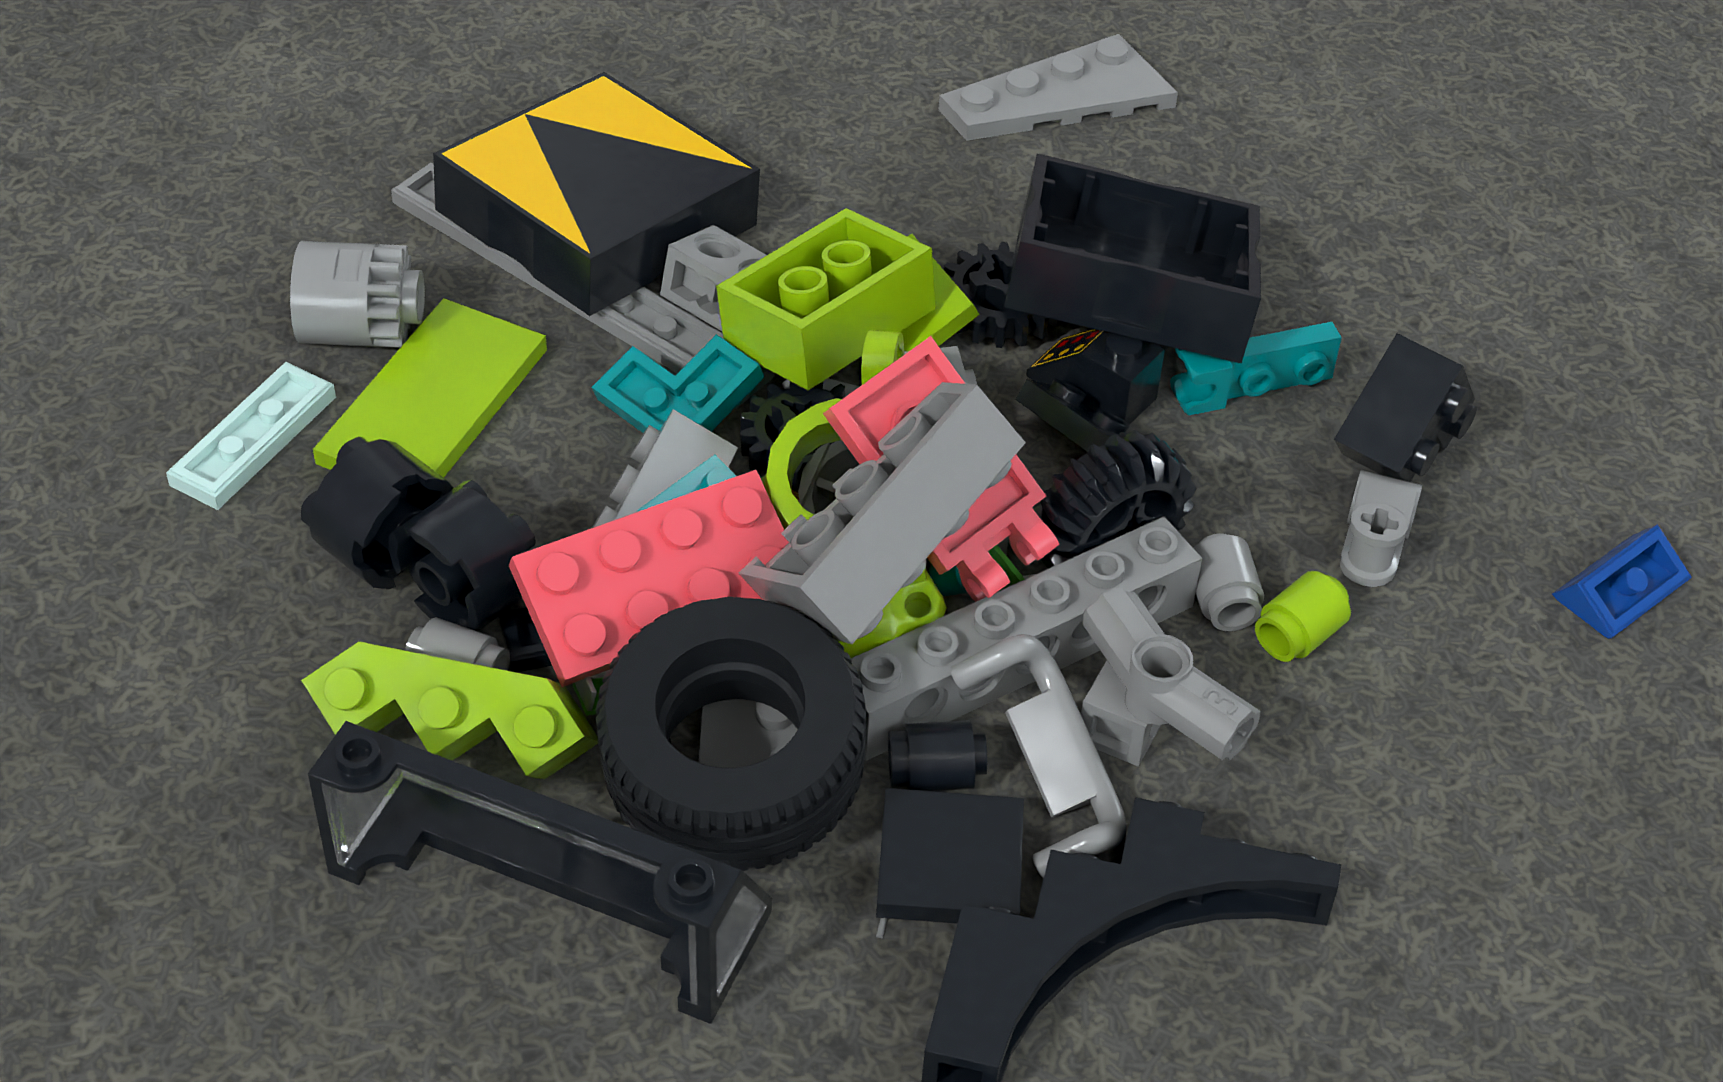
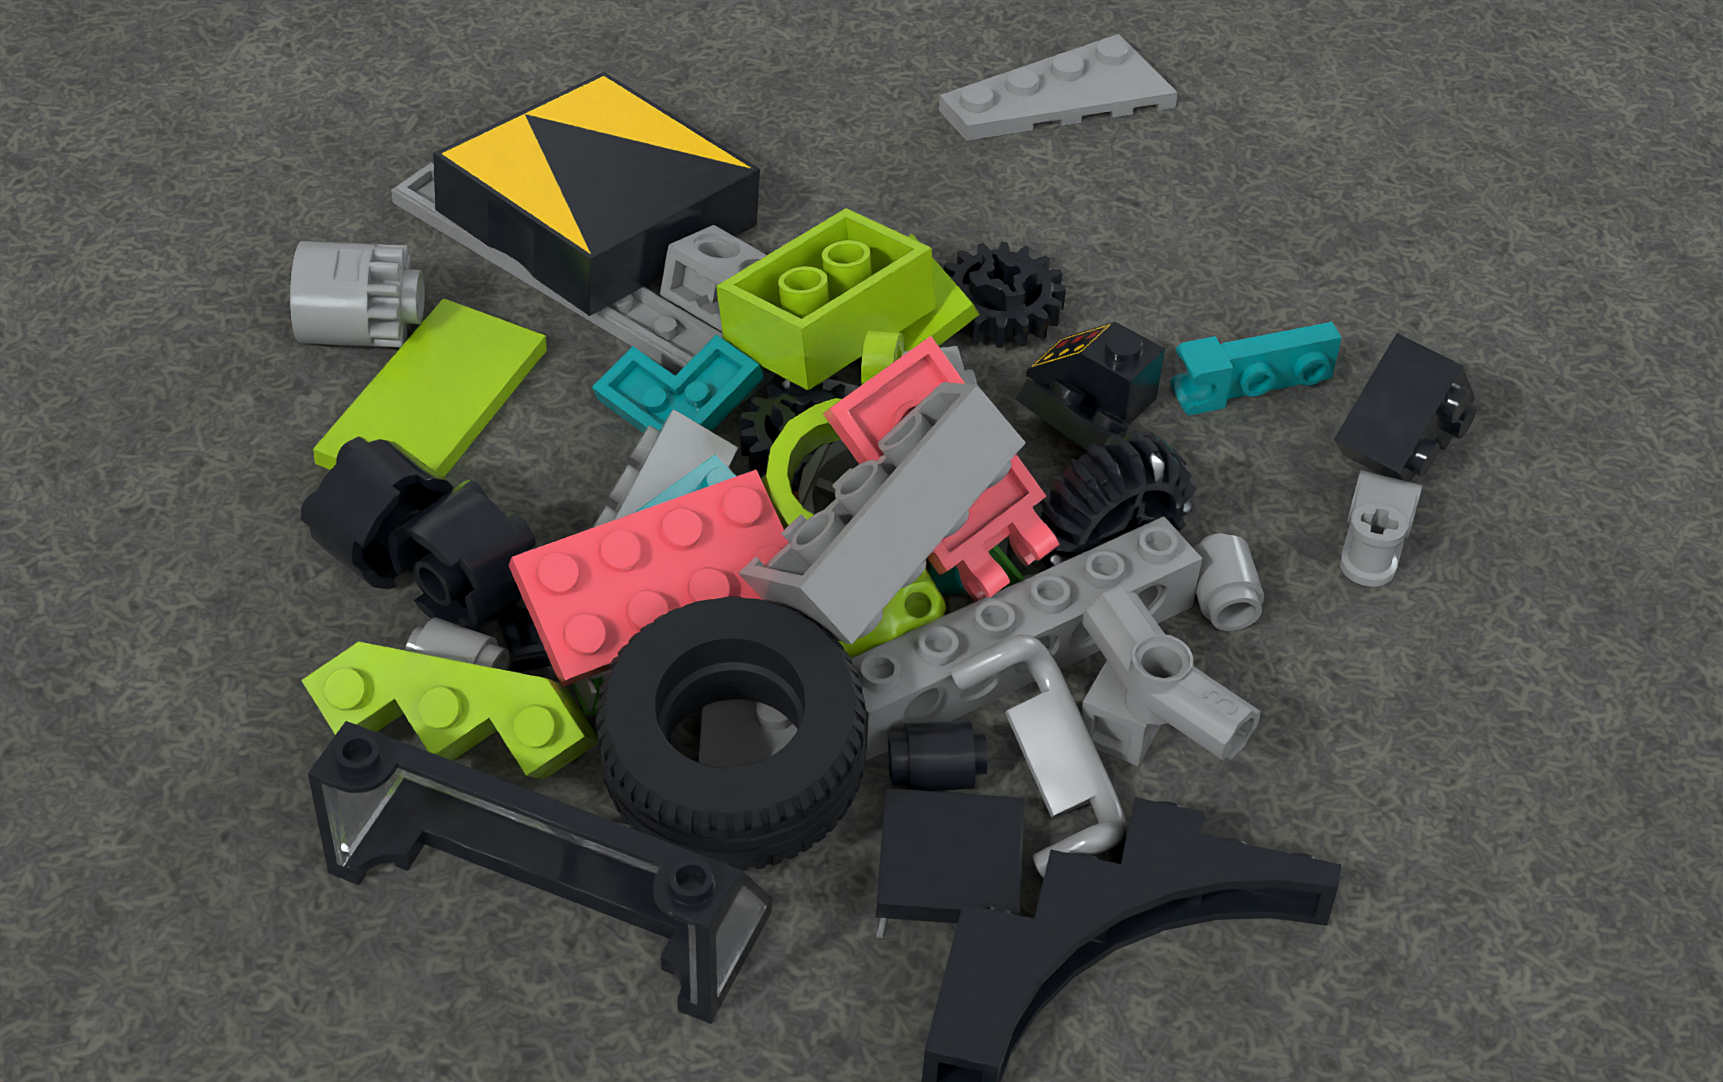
light aqua tile [166,362,336,510] -> none
black tile [1004,153,1261,363] -> none
lime brick [1255,571,1351,662] -> none
blue slope [1552,524,1692,639] -> none

